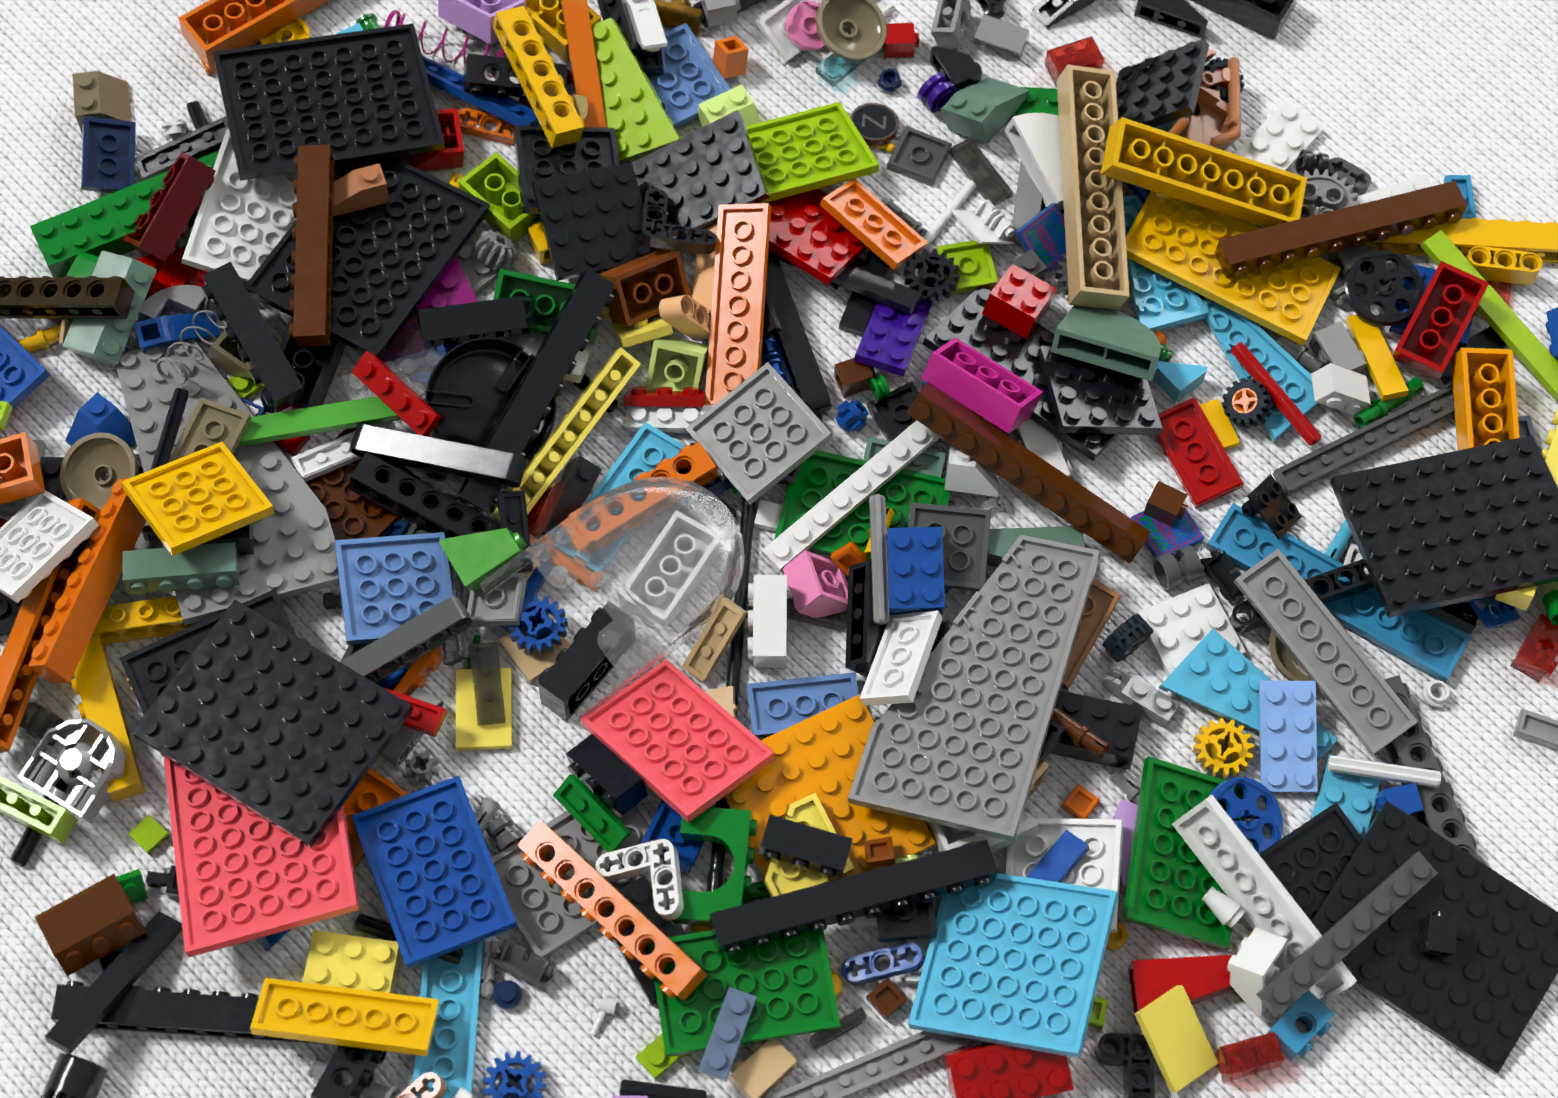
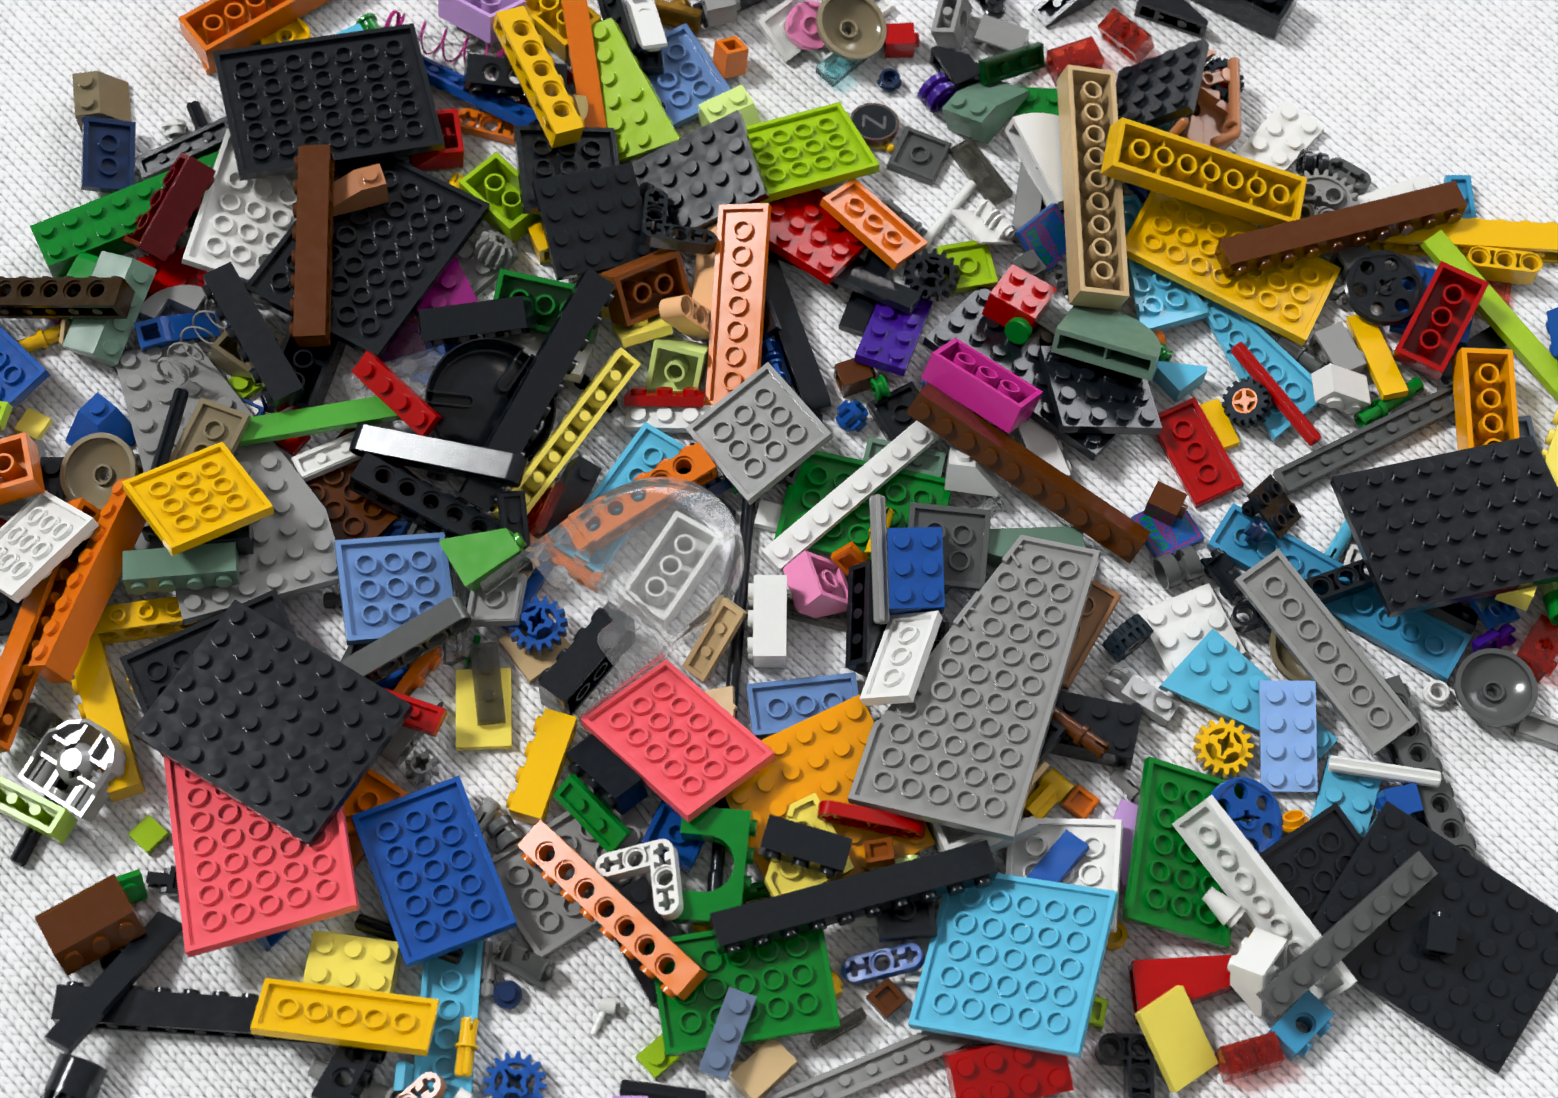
none -> light yellow tile [14,407,53,440]
none -> medium azure tile [393,1061,414,1094]
none -> yellow axle [454,1017,479,1078]
none -> yellow brick [506,708,578,825]
none -> red beam [817,800,926,840]
none -> dark green tile [978,42,1045,86]
none -> green tile [1004,317,1032,344]
none -> yellow piece [1023,768,1075,818]
none -> clear red brick [1098,8,1155,64]
none -> dark blue plate [1243,519,1268,545]
none -> light orange plate [1282,810,1309,833]
none -> dark grey dish [1454,648,1538,727]
none -> dark purple plate [1471,623,1517,653]

